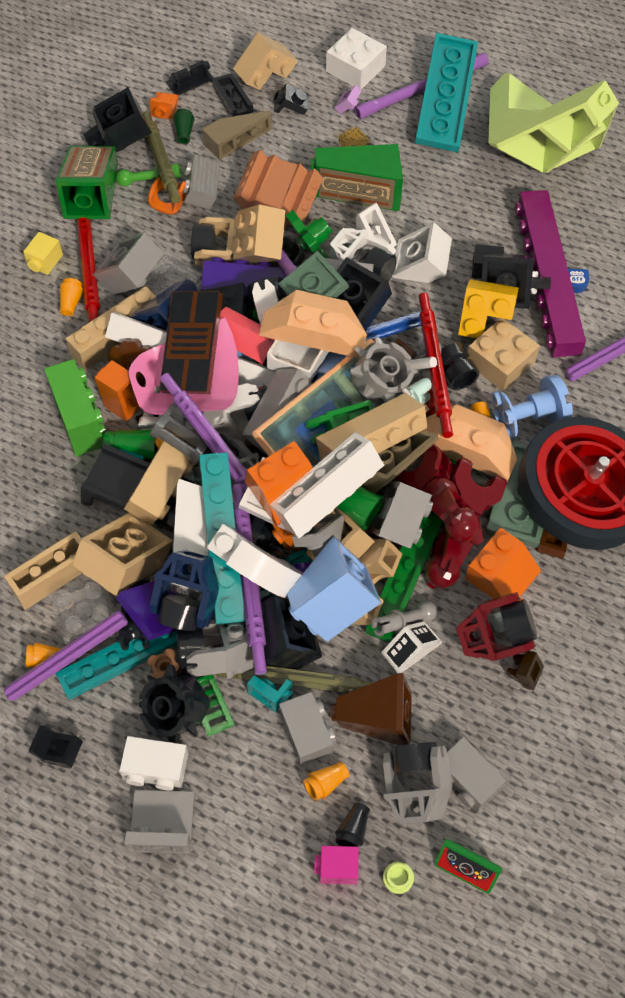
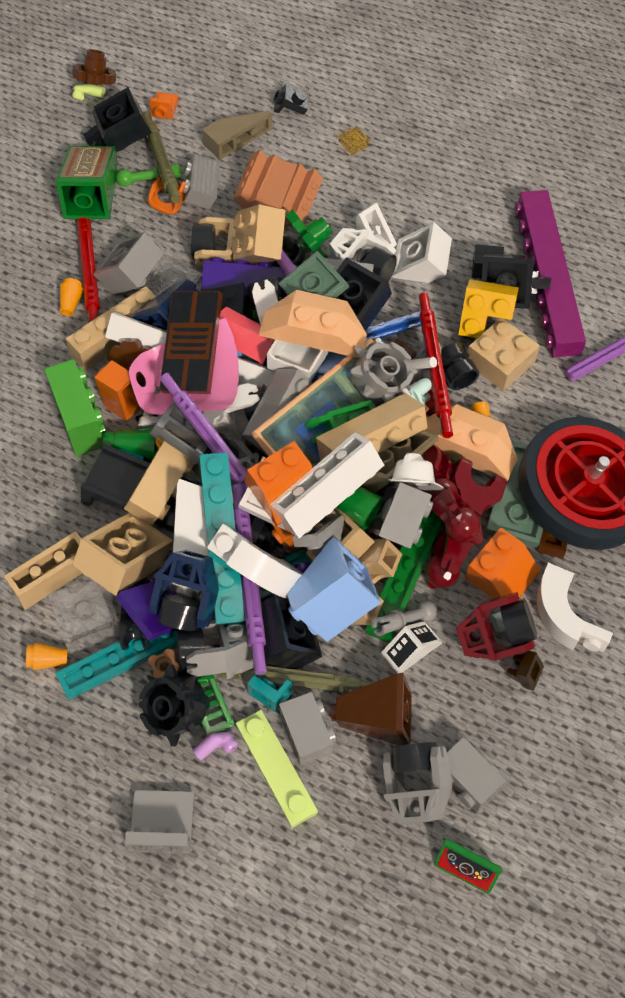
medium lavender axle [4,611,128,701] -> none
light yellow brick [23,232,63,275] -> none
black bracket [29,725,83,768] -> none
white brick [119,736,189,791] -> none
black hinge [166,60,214,96] -> none
dark green cone [172,108,195,144] -> none
black hinge [212,73,254,117] -> none
tan brick [233,32,298,90] -> none
light orange cone [303,761,349,801] -> none
slope [310,144,403,211] -> none
dark pink brick [314,846,359,885] -> none
white brick [326,28,387,90] -> none
lavender plate [334,85,361,114] -> none
black cone [335,803,370,847] -> none
medium lavender piece [354,52,489,120] -> none
yellowish green plate [383,862,414,894] -> none
teal plate [415,33,478,153] -> none
yellowish green panel [488,73,619,173] -> none
light blue piece [490,375,573,441] -> none
tile [568,269,589,293] -> none
none -> reddish brown plant [72,49,116,85]
none -> yellowish green arm [72,84,106,101]
none -> lavender arm [193,732,238,760]
none -> yellowish green plate [236,710,318,828]
none -> white piece [388,453,444,491]
none -> white arch [537,563,613,652]

